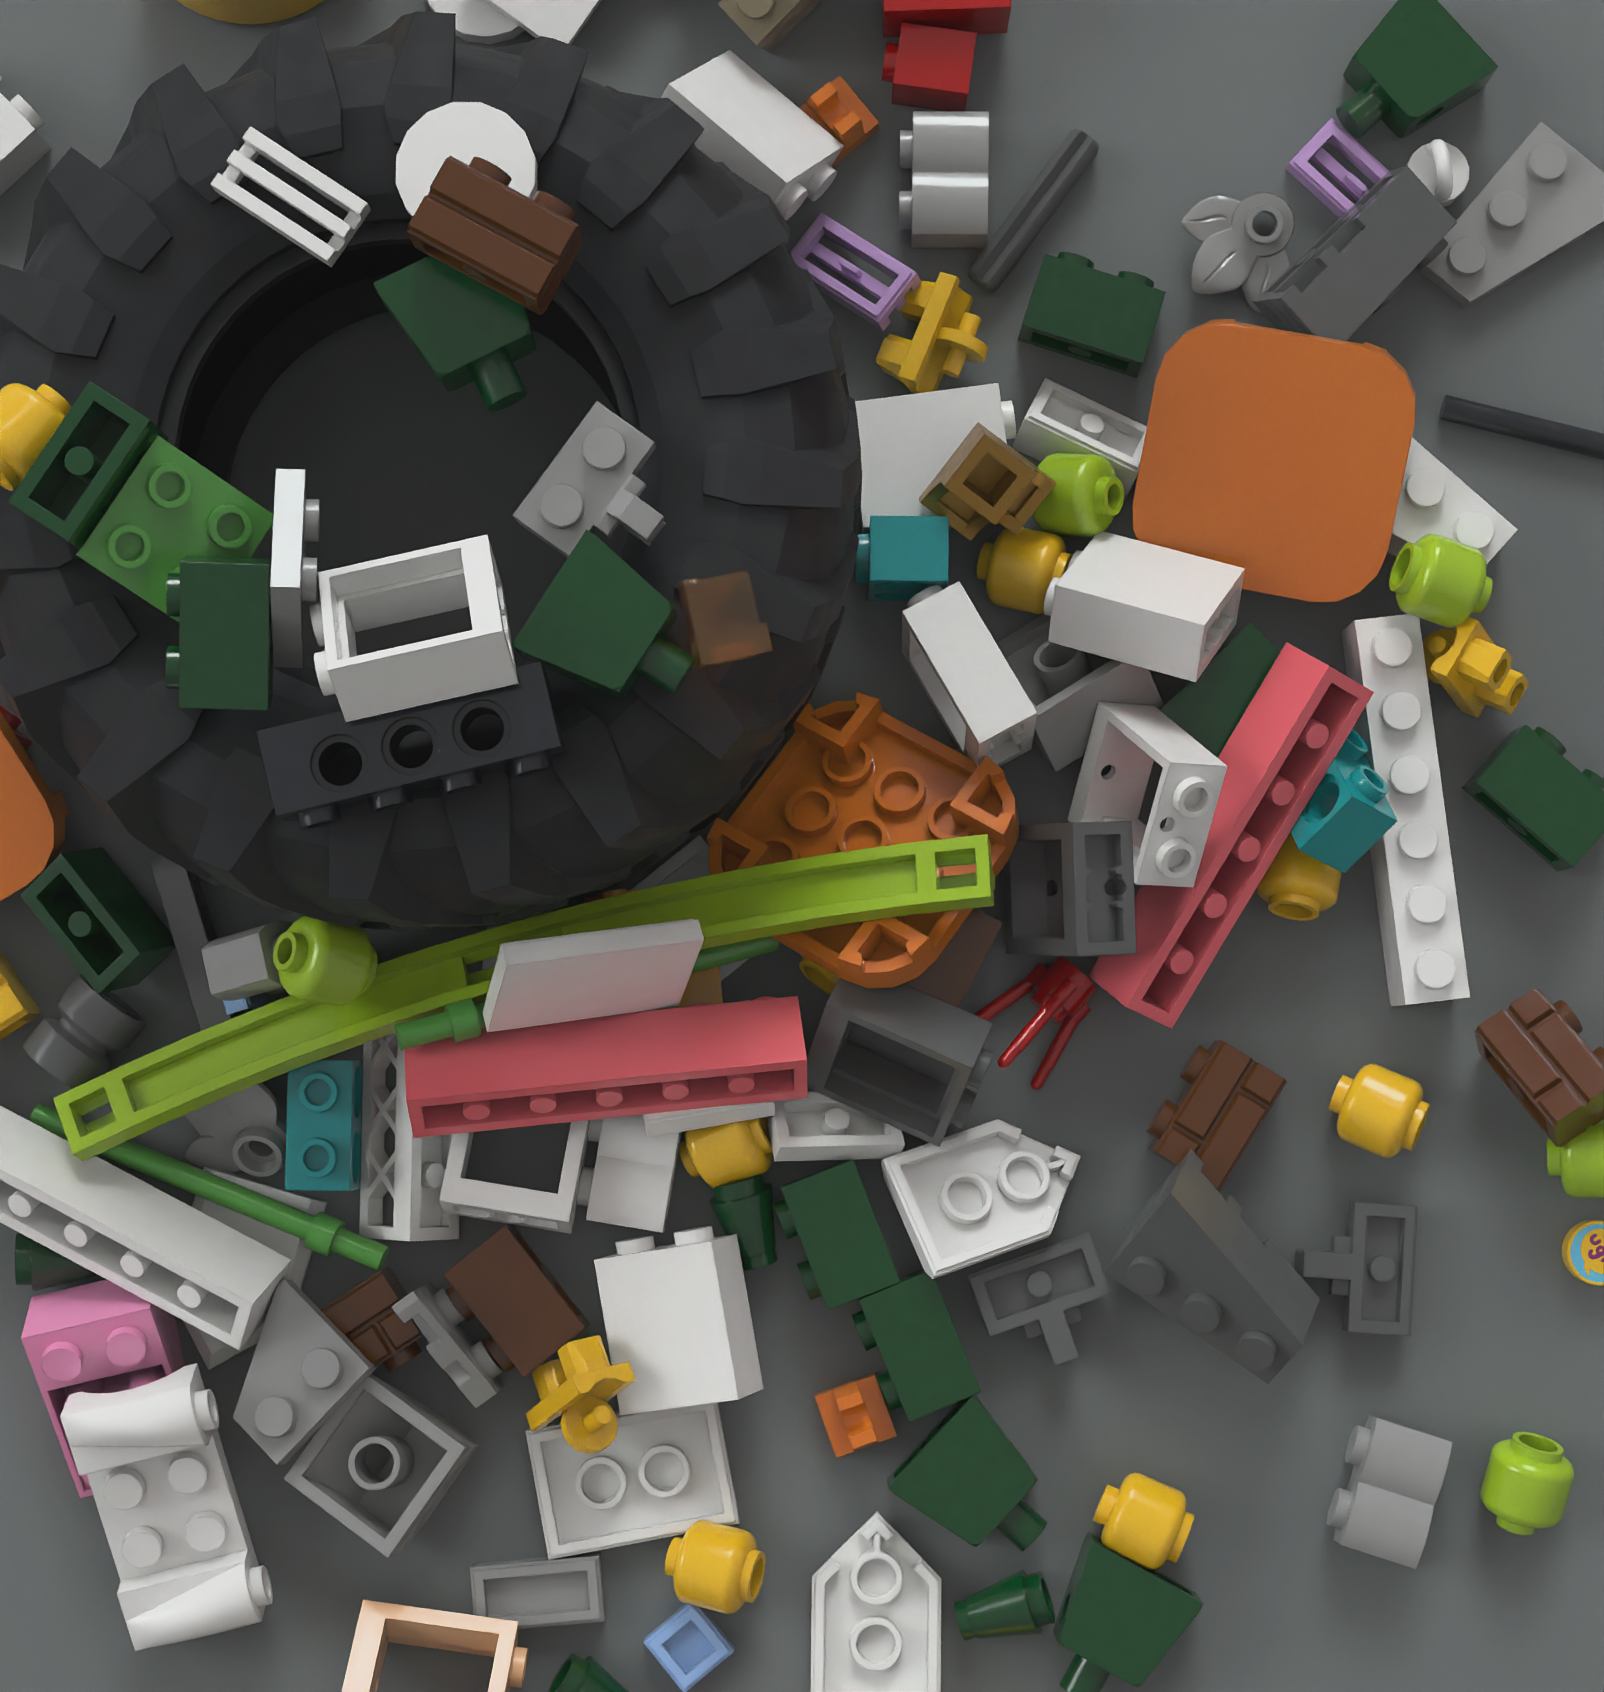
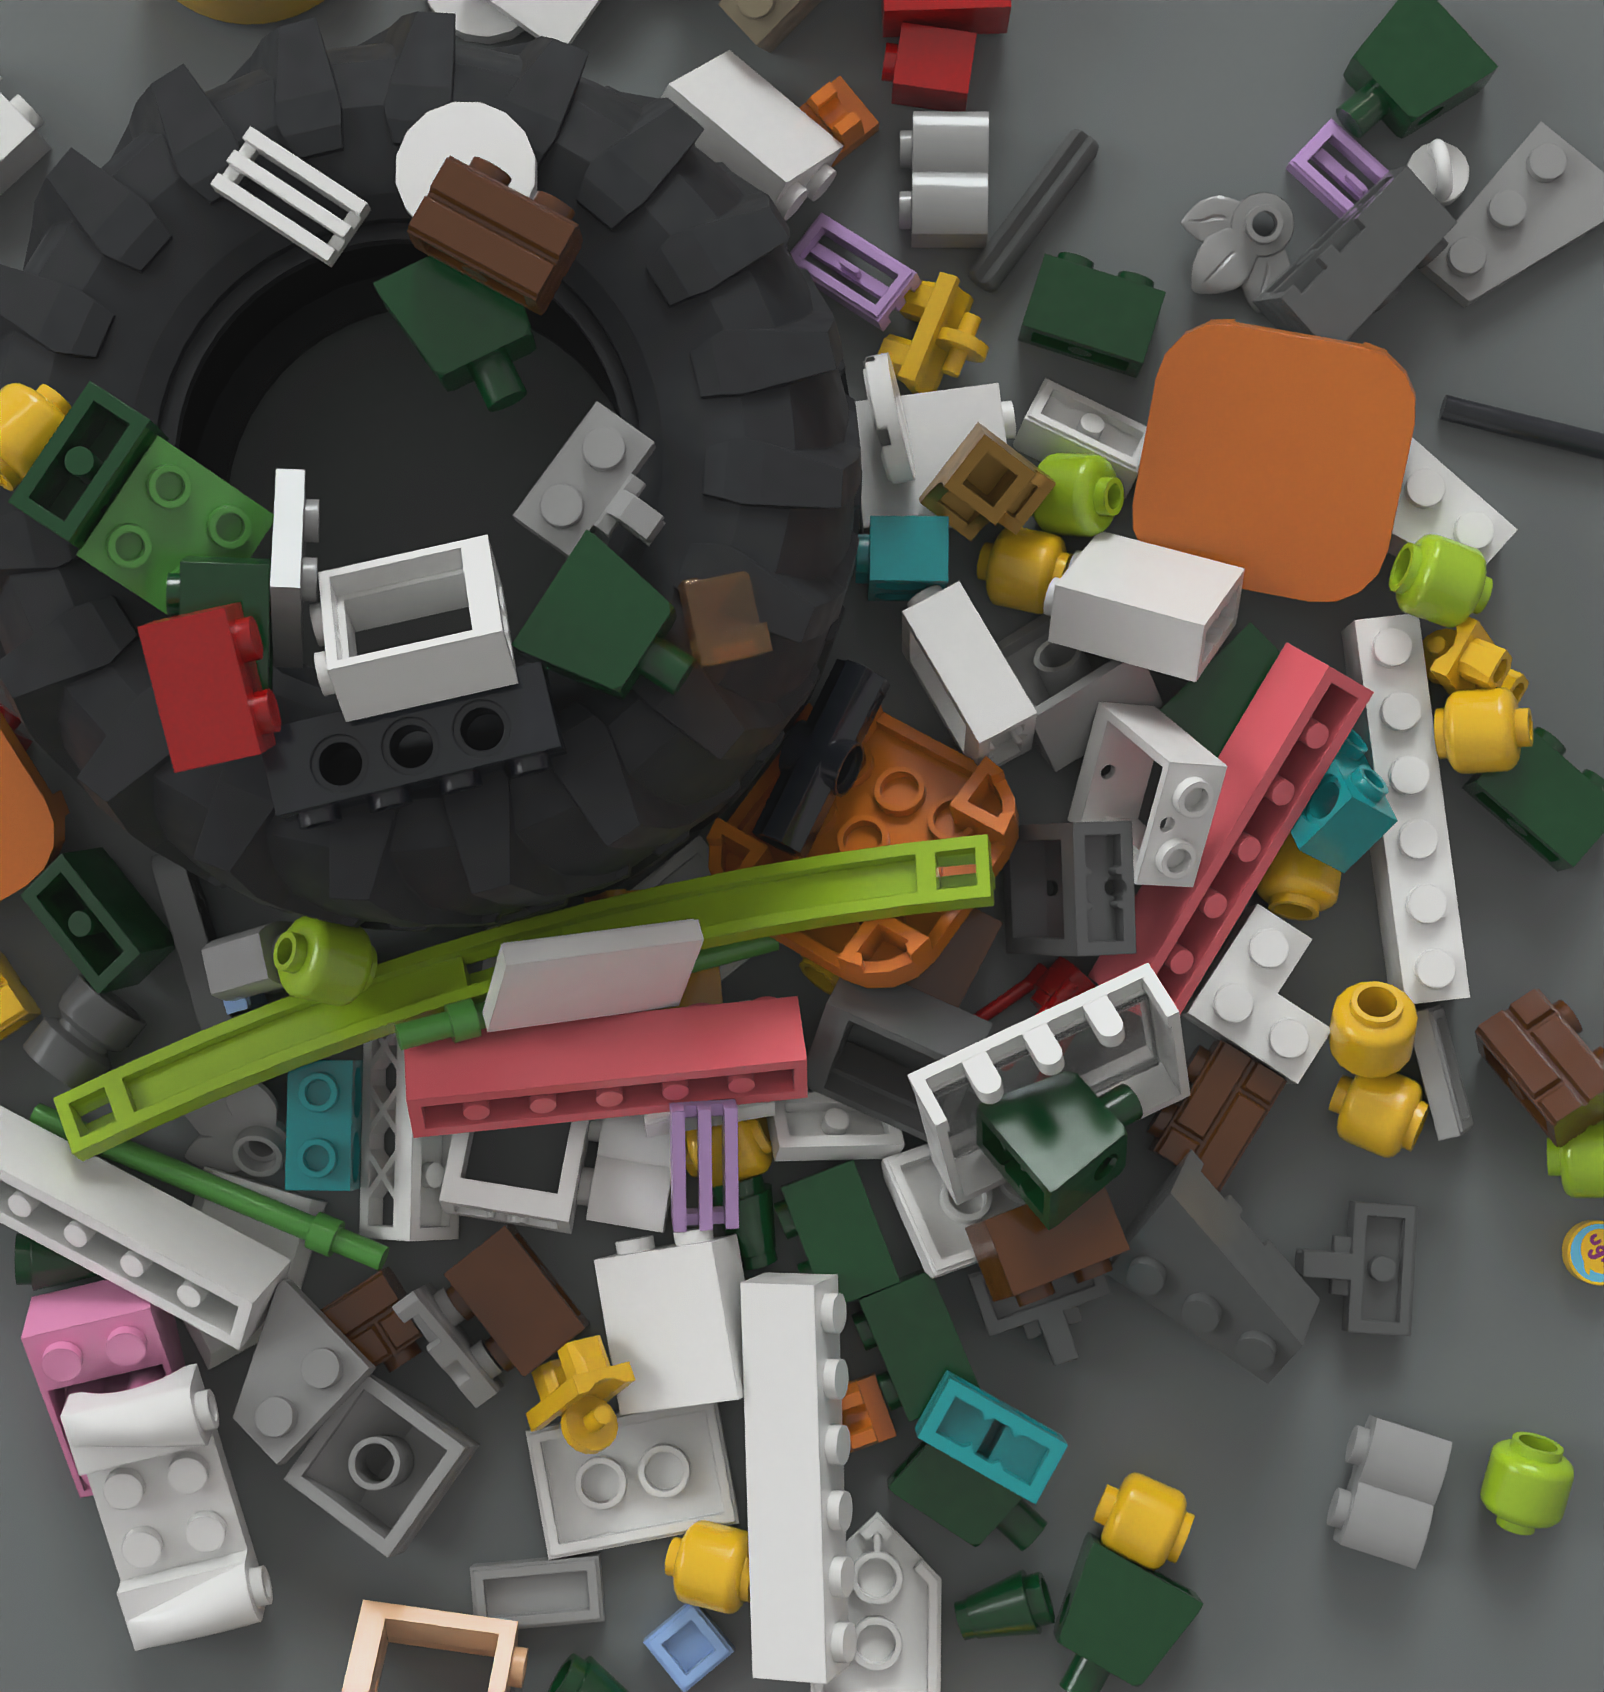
none -> red brick [137,602,281,773]
none -> lavender tile [669,1099,739,1232]
none -> white brick [740,1272,857,1684]
none -> black piece [752,659,890,858]
none -> white tile [863,352,916,485]
none -> white window [907,963,1191,1205]
none -> teal brick [915,1370,1068,1505]
none -> reddish brown brick [965,1187,1130,1307]
none -> dark green torso [976,1071,1143,1230]
none -> white brick [1181,904,1330,1084]
none -> yellow head [1328,981,1418,1078]
none -> light grey tile [1414,1005,1474,1141]
none -> yellow head [1434,687,1533,774]

